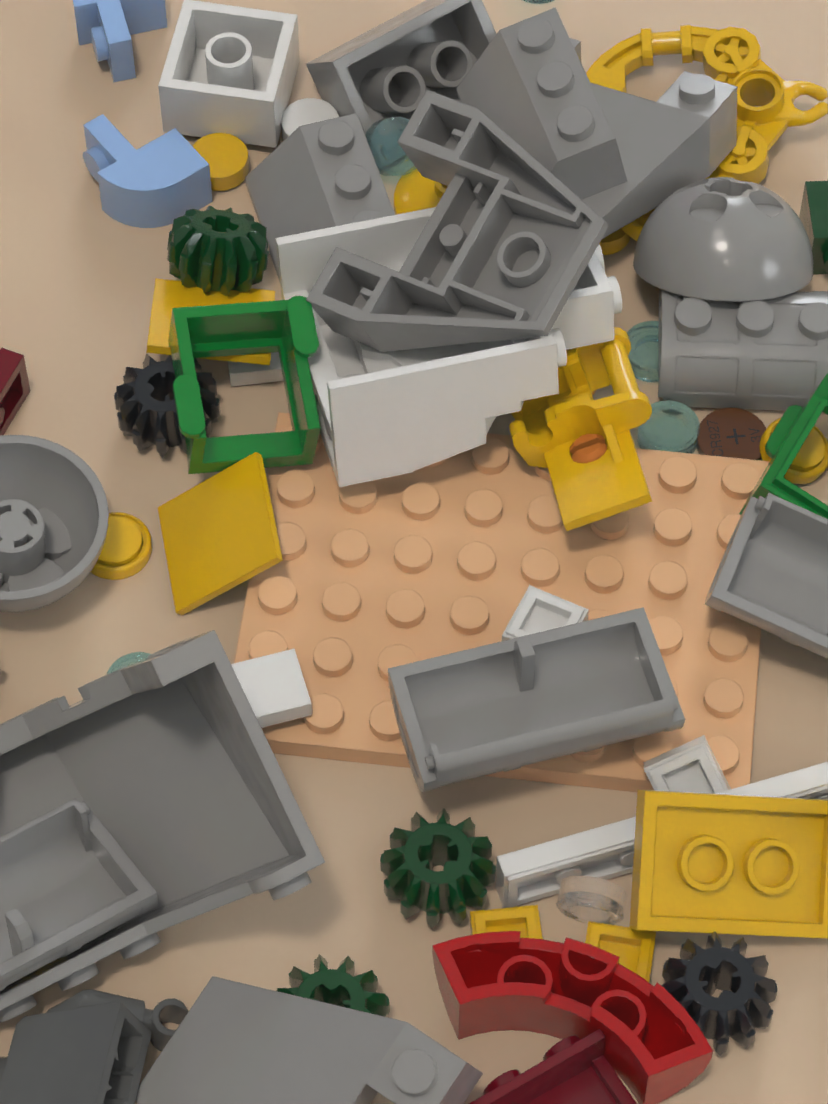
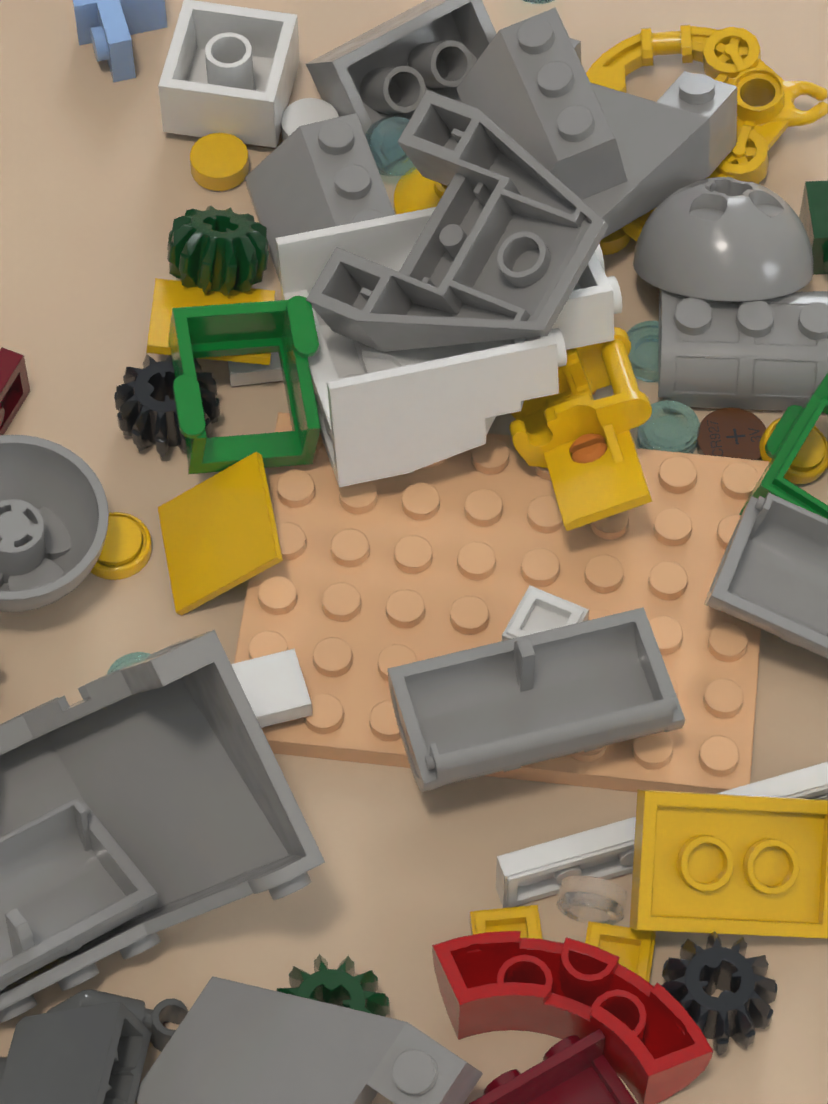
light blue brick [83,114,213,228] -> none
dark green gear [380,808,496,929] -> none
white tile [643,735,731,794] -> none

